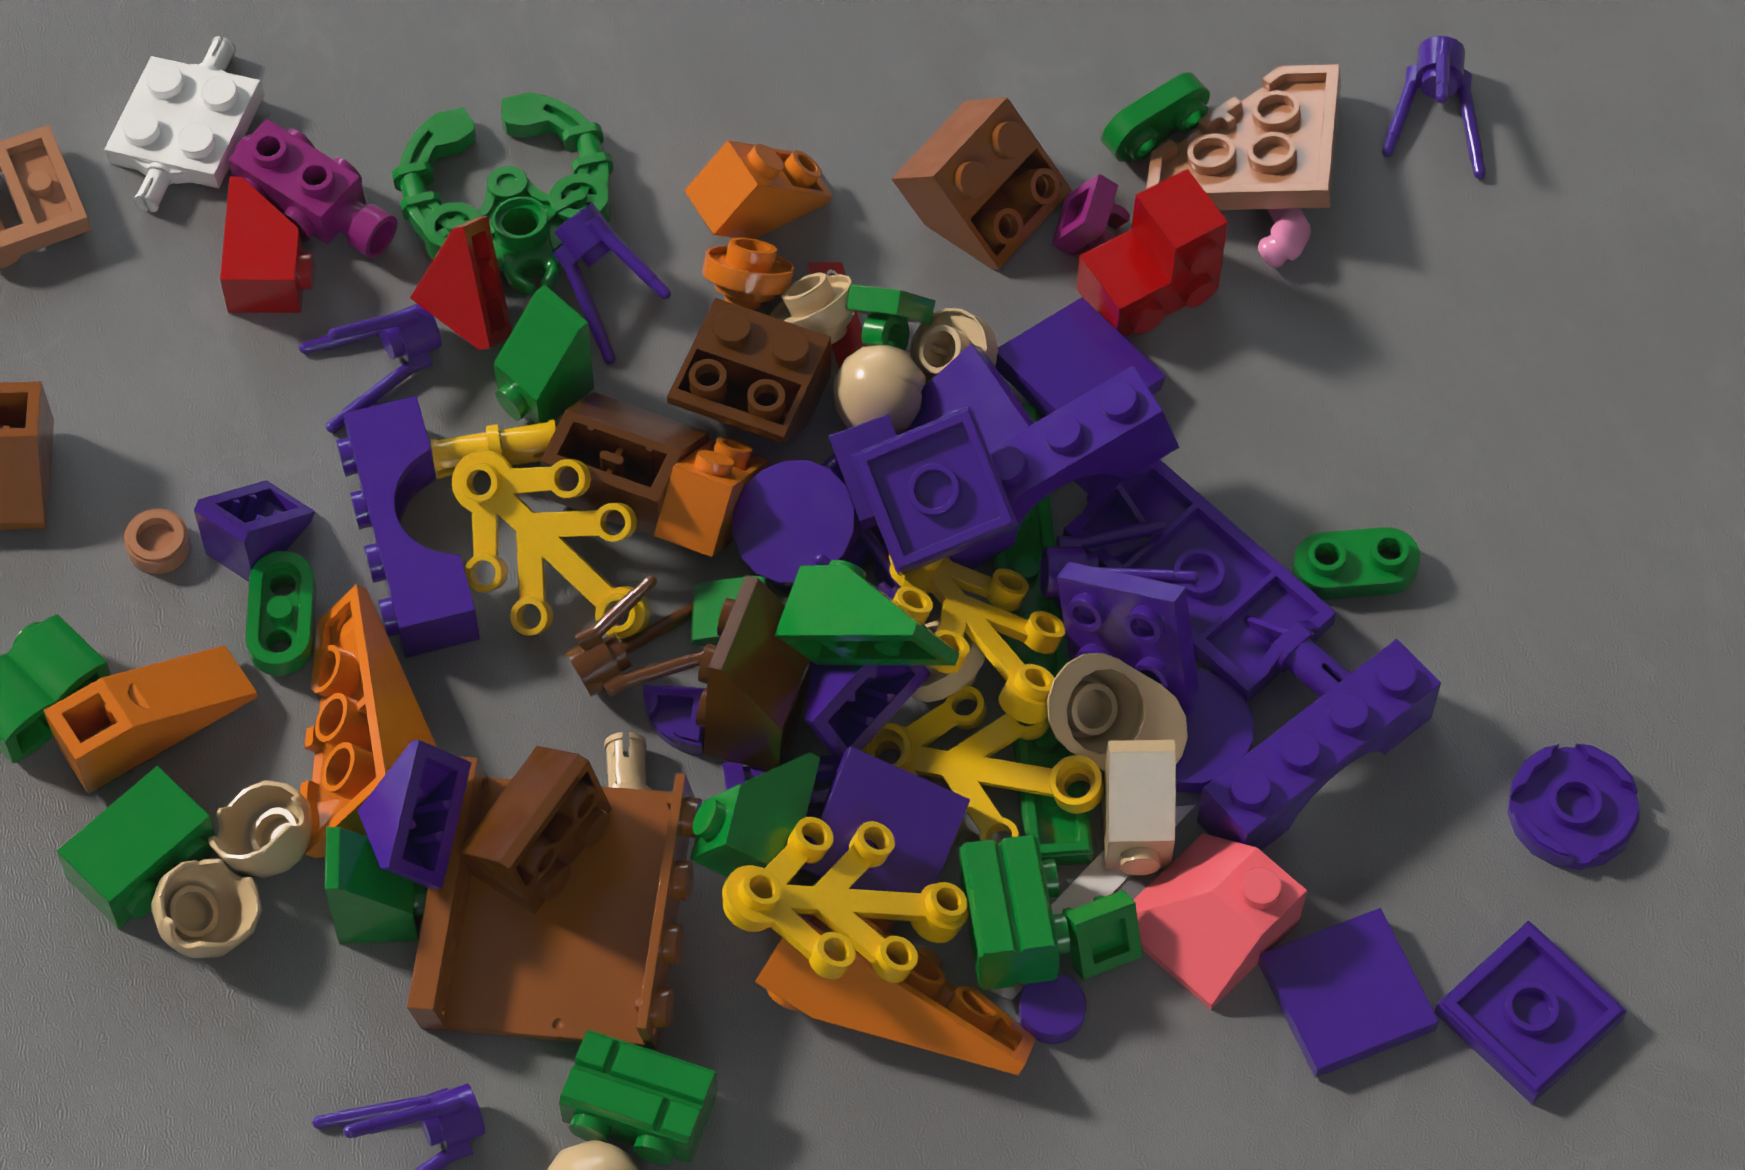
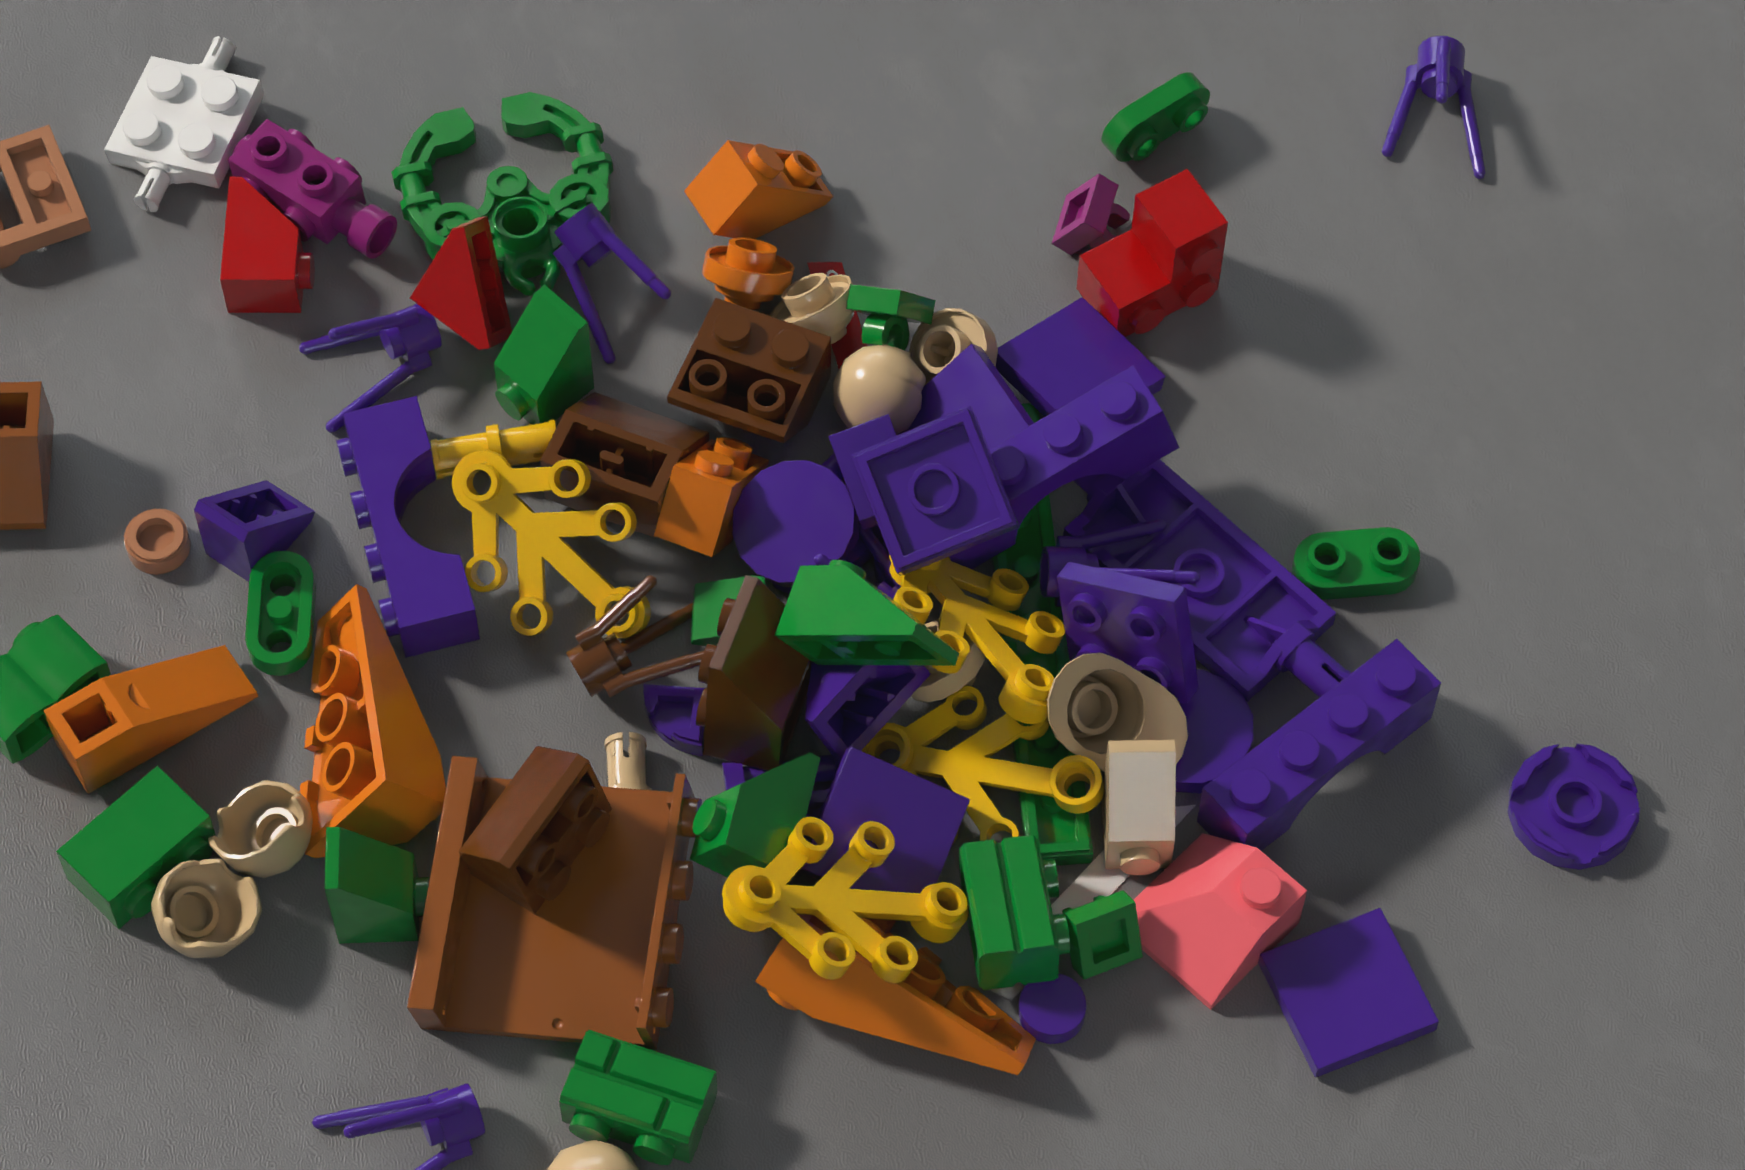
dark purple slope [358,740,472,890] -> none
dark orange slope [892,97,1072,270] -> none
nougat plate [1146,64,1341,210] -> none
bright pink arm [1258,208,1311,268] -> none
dark purple tile [1434,920,1627,1104] -> none

